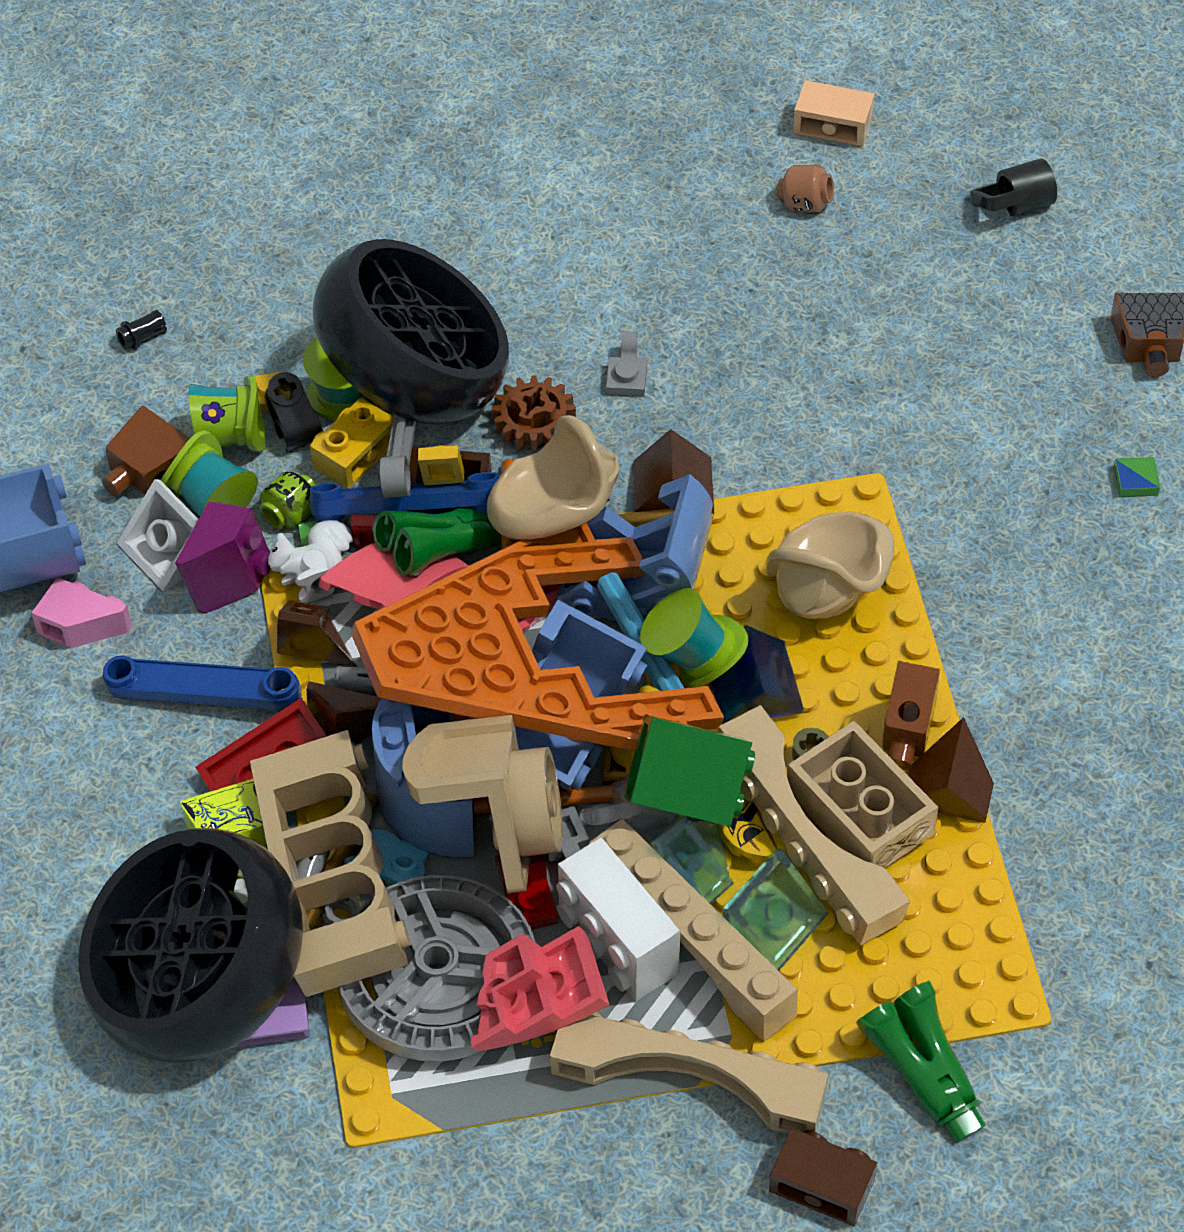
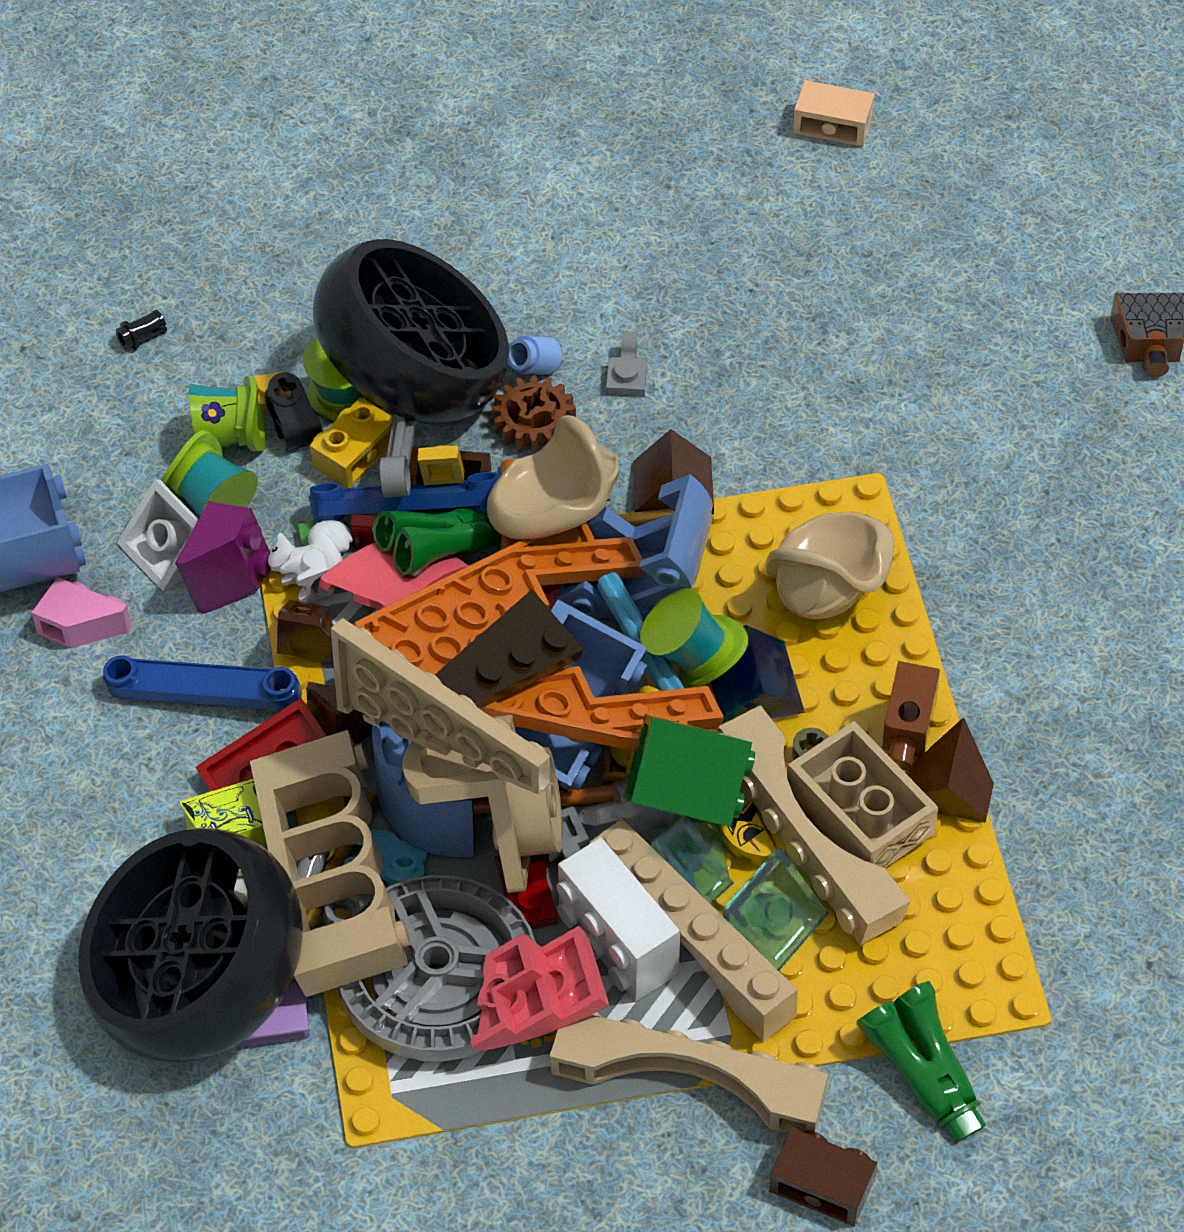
dark orange torso [102,405,190,497] -> none
lime head [259,471,316,530] -> none
nougat head [777,164,834,213] -> none
pearl dark grey piece [970,158,1057,216] -> none
bright green tile [1114,457,1160,497] -> none
none -> tan wing [331,618,550,794]
none -> dark brown wing [435,589,584,709]
none -> light blue brick [508,336,562,375]

